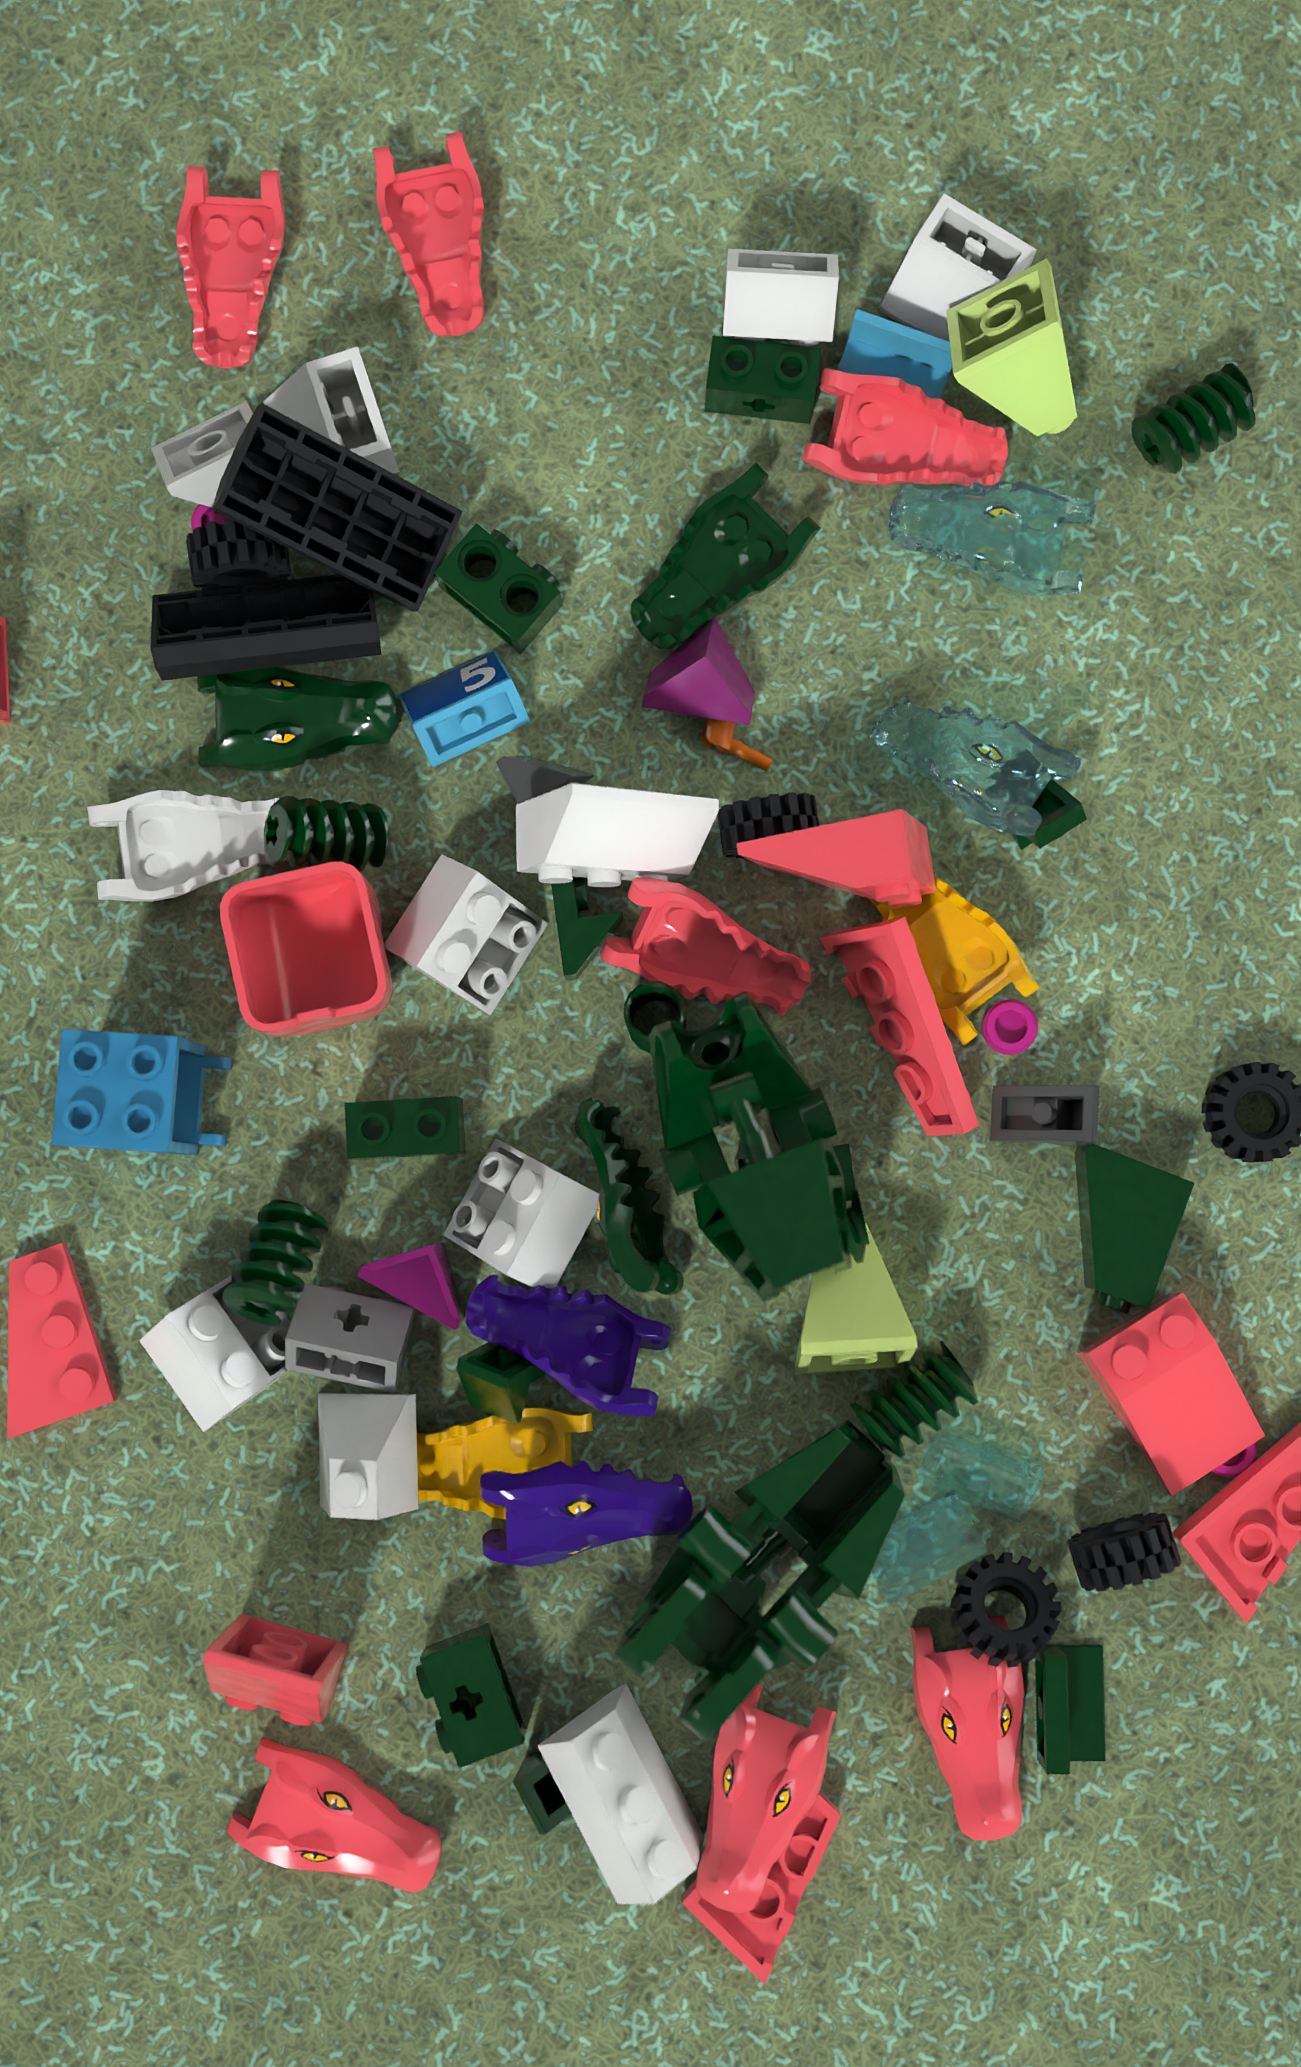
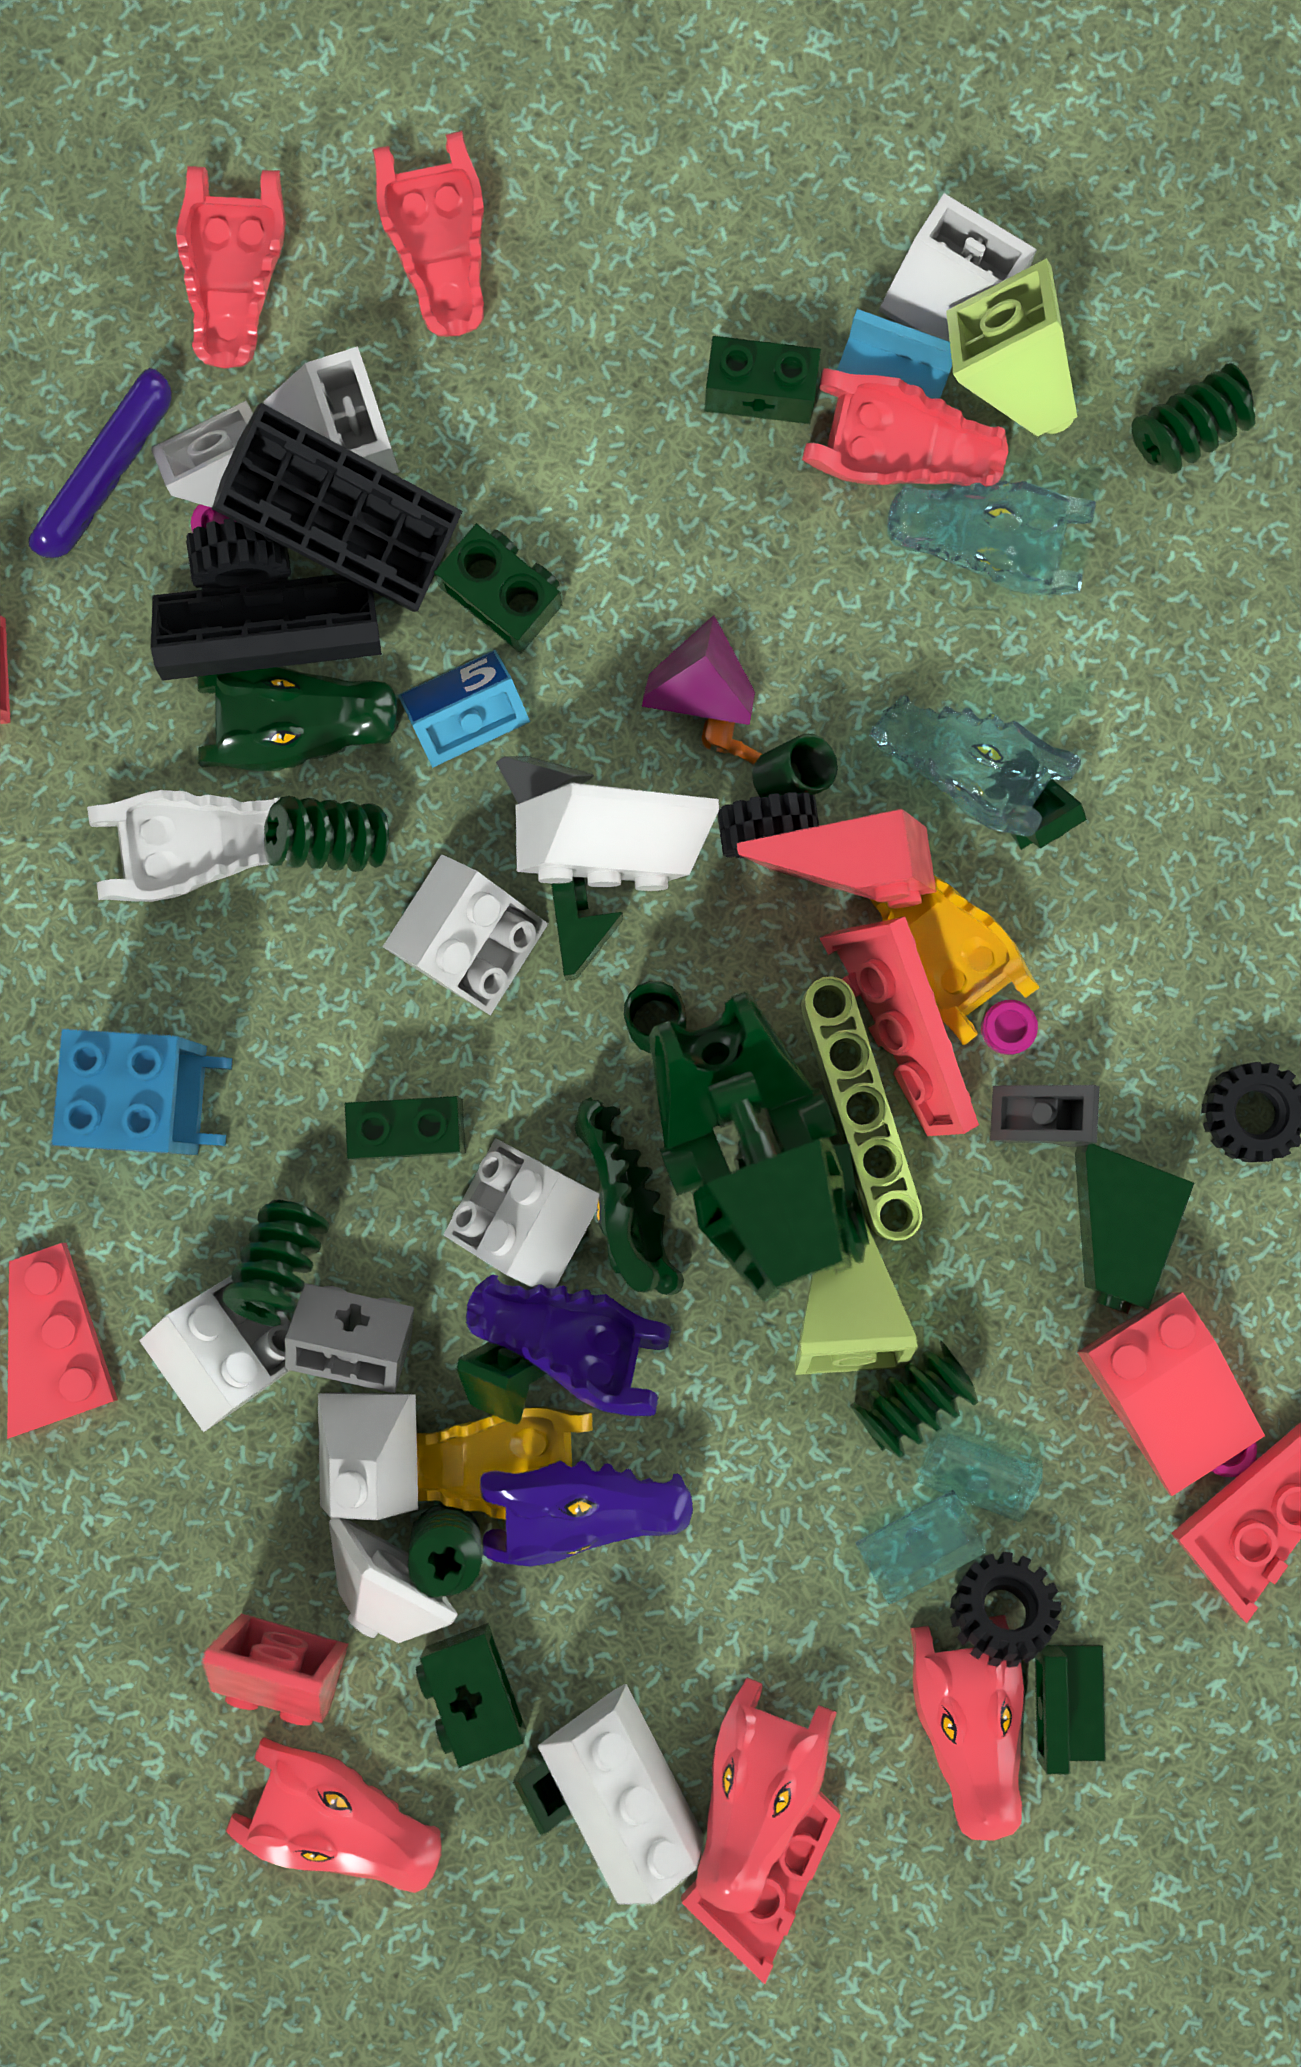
coral piece [220,862,393,1037] -> none
magenta slope [356,1242,465,1330] -> none
coral animal [600,878,812,1016] -> none
dark green piece [615,1420,905,1741] -> none
dark green animal [631,462,821,649] -> none
white slope [723,249,839,346] -> none
black tyre [1067,1513,1181,1592] -> none
none -> dark purple piece [28,368,172,558]
none -> white slope [329,1517,458,1643]
none -> dark green piece [407,1504,482,1598]
none -> dark green piece [752,734,838,798]
none -> yellowish green beam [801,976,923,1241]

